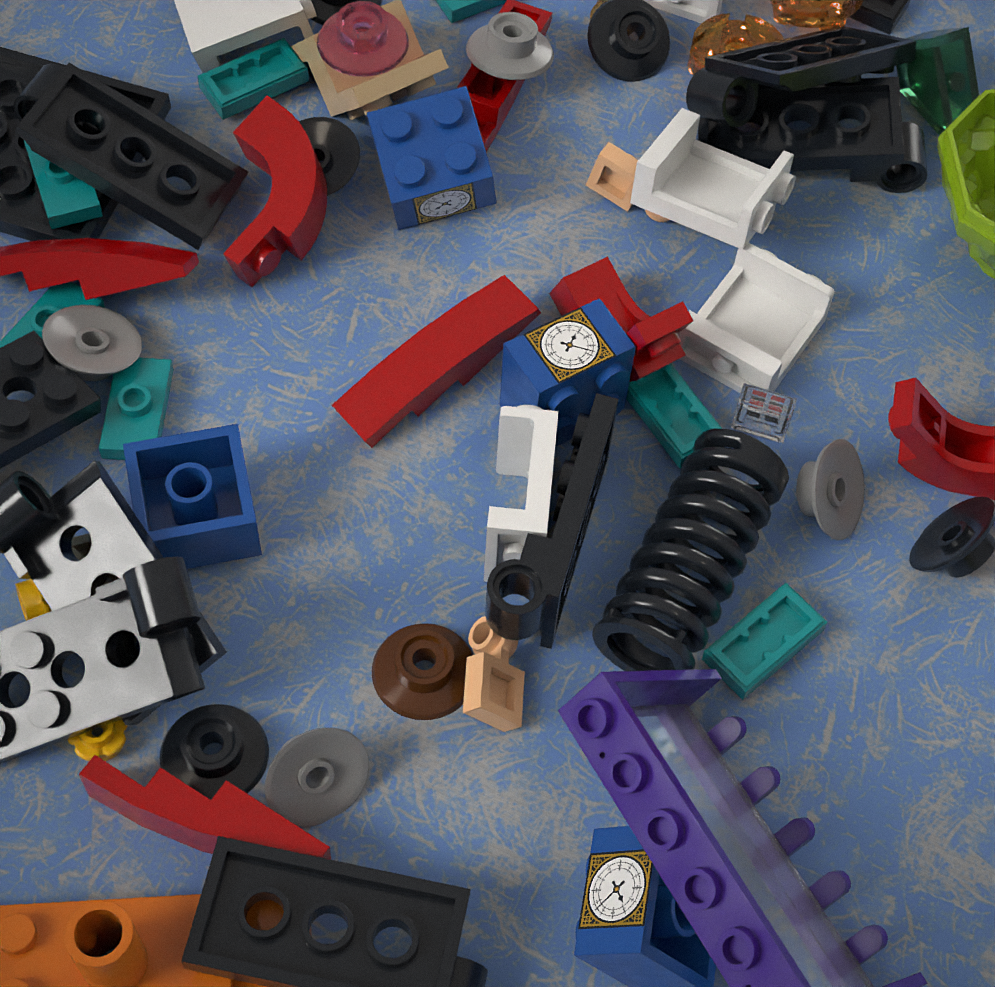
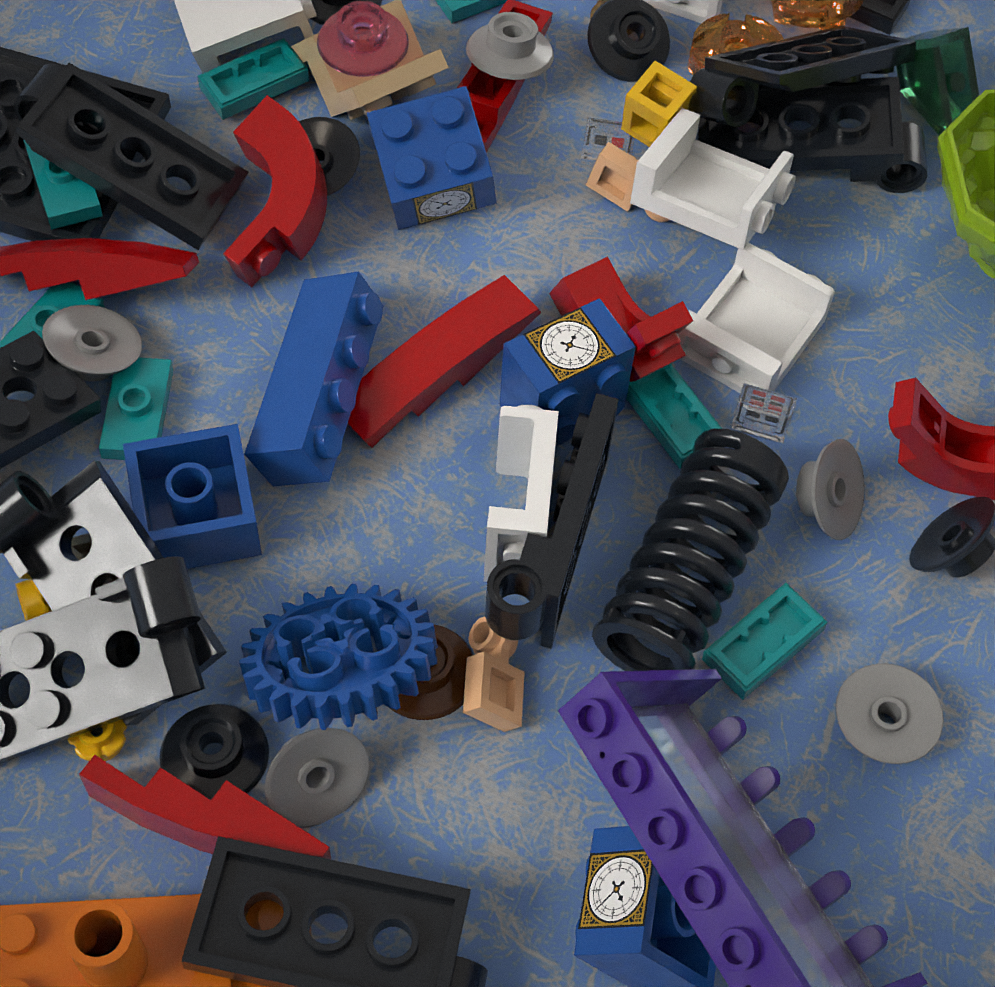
none -> blue gear [239,584,438,730]
none -> blue brick [244,271,384,487]
none -> clear tile [580,117,635,168]
none -> yellow brick [621,61,697,147]
none -> light grey piece [836,663,944,764]

